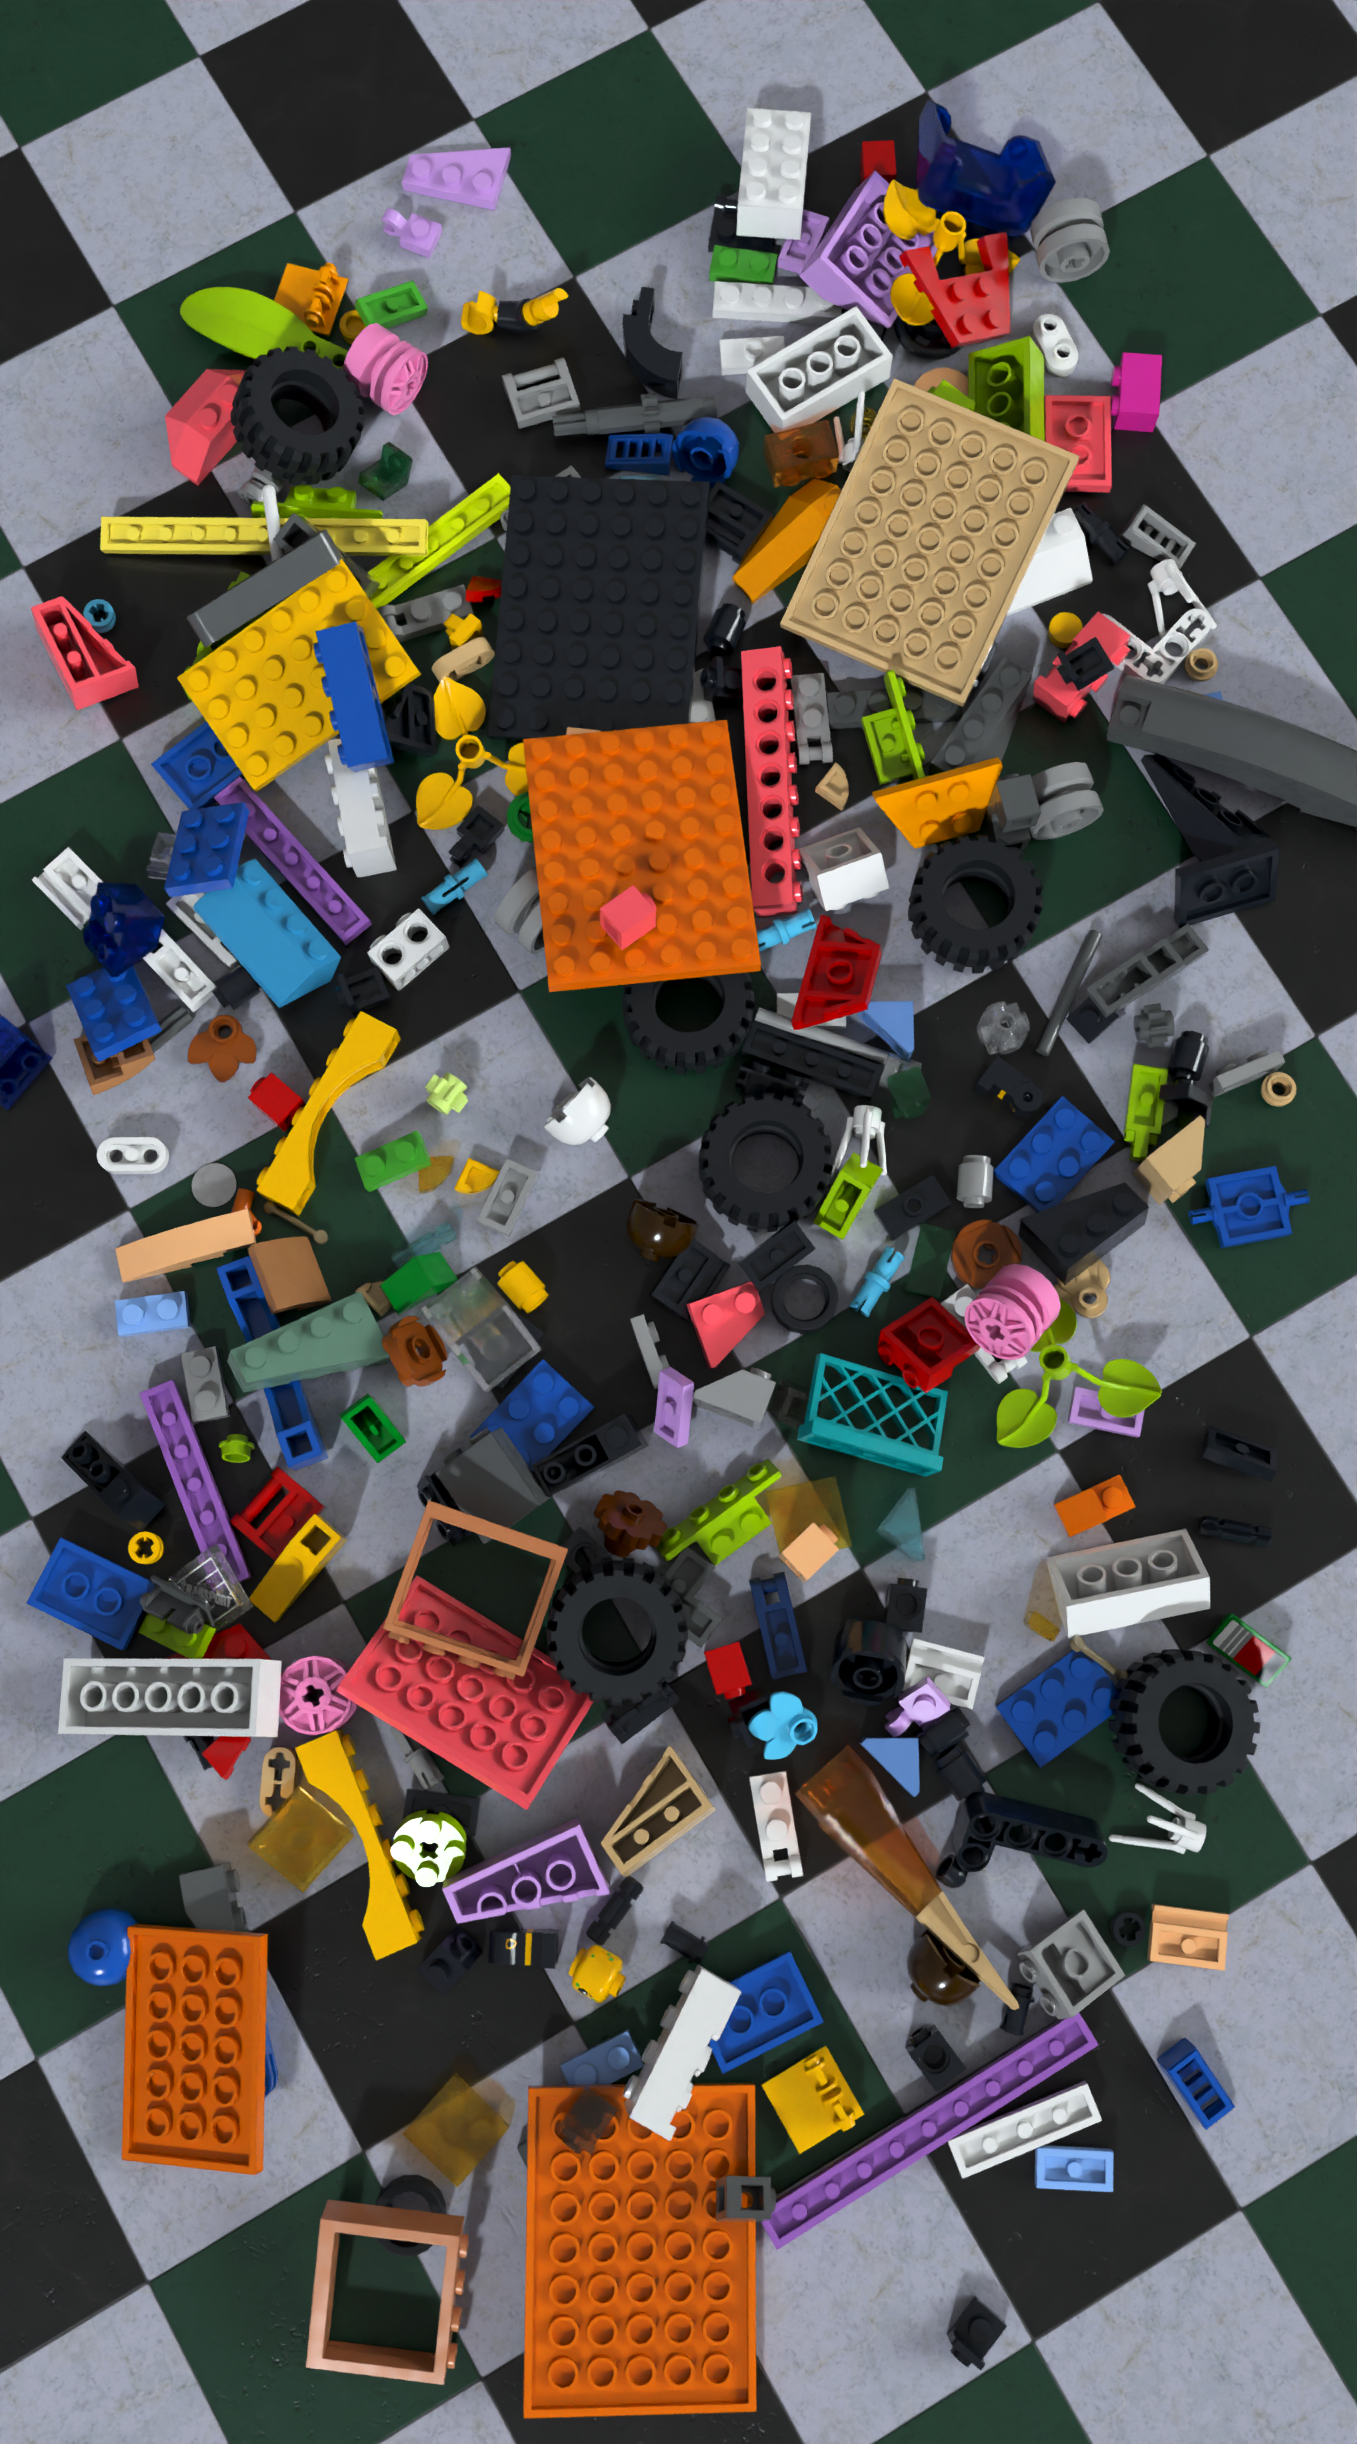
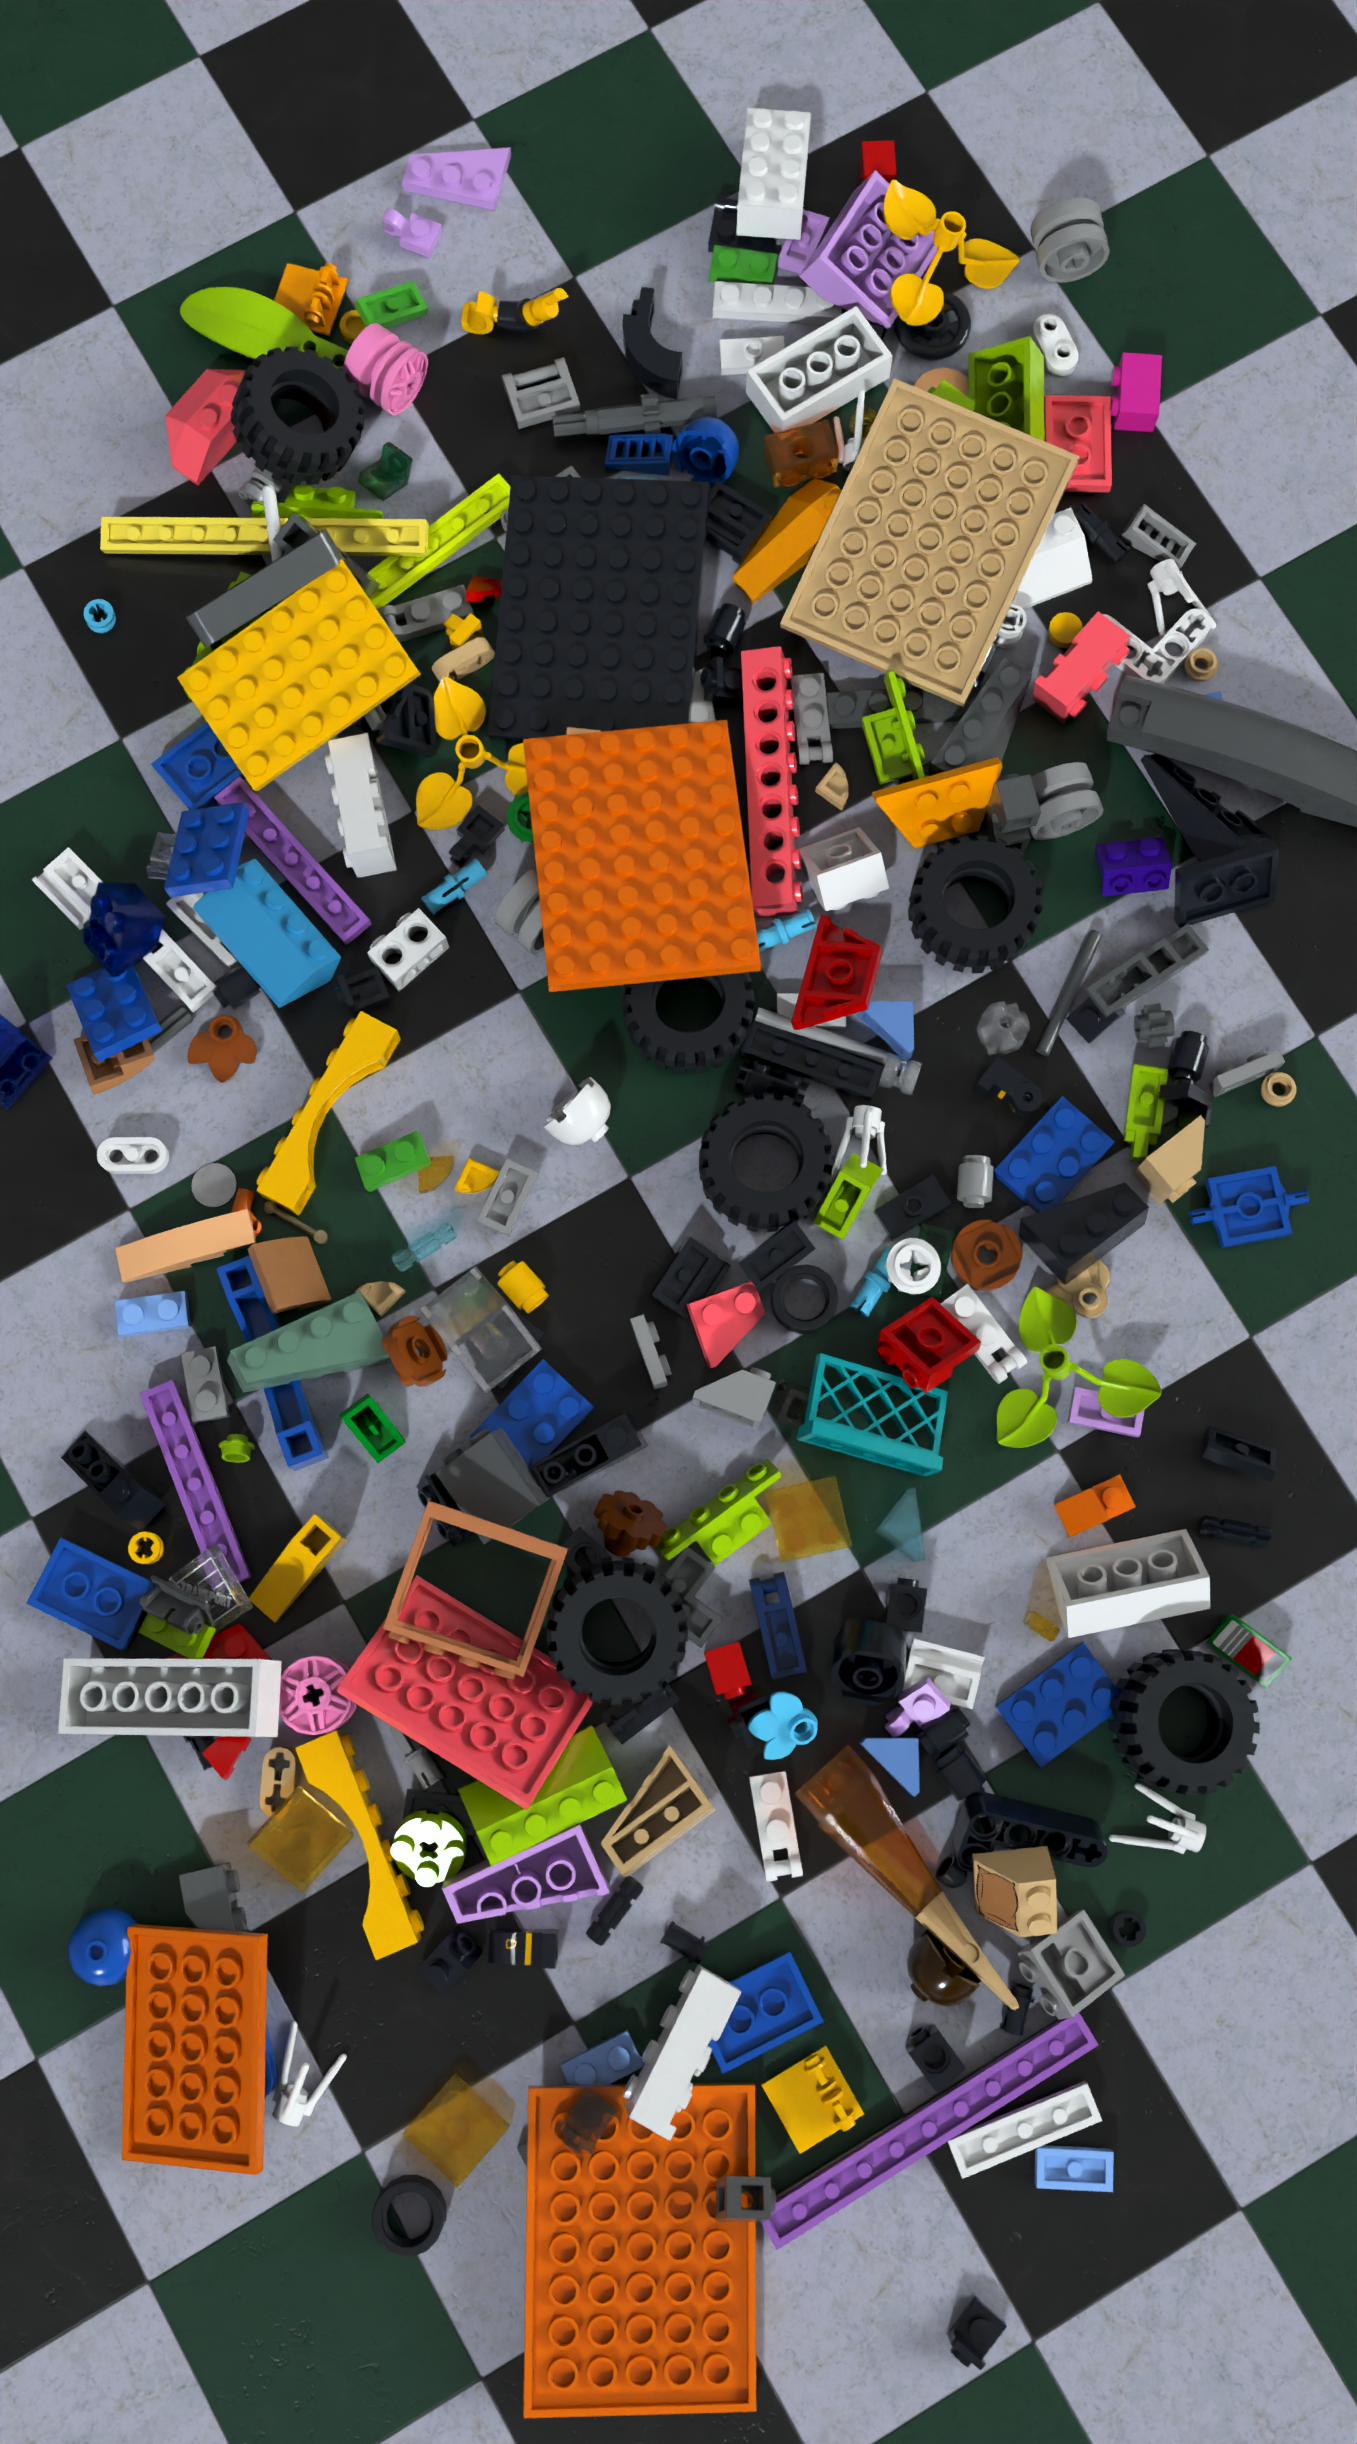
coral wedge [31,596,139,711] -> none
red plate [230,1466,326,1561] -> none
red brick [248,1072,306,1132] -> none
nougat window [306,2200,469,2385] -> none
blue brick [313,621,394,772] -> none
green slope [380,1251,458,1316] -> none
yellowish green gear [425,1072,468,1115] -> none
yellow head [568,1945,627,2003] -> none
coral brick [599,885,657,950] -> none
dark brown cylinder [626,1199,699,1262] -> none
lavender plate [654,1367,694,1448] -> none
light nougat brick [779,1522,839,1583] -> none
clear green bracket [887,1066,931,1120] -> none
wing [899,232,1010,348] -> none
clear blue windscreen [916,100,1056,236] -> none
bright pink wheel [964,1264,1061,1360] -> none
black bracket [1056,637,1115,691] -> none
dark tan hinge [1070,1636,1130,1681] -> none
light nougat plate [1147,1904,1229,1971] -> none
blue slope [1157,2038,1235,2130] -> none
none -> white plant [272,2021,347,2126]
none -> lime slope [457,1725,627,1866]
none -> white gear [884,1238,941,1295]
none -> tan slope [973,1846,1057,1937]
none -> white wheel [994,603,1027,649]
none -> dark purple bracket [1094,837,1172,896]

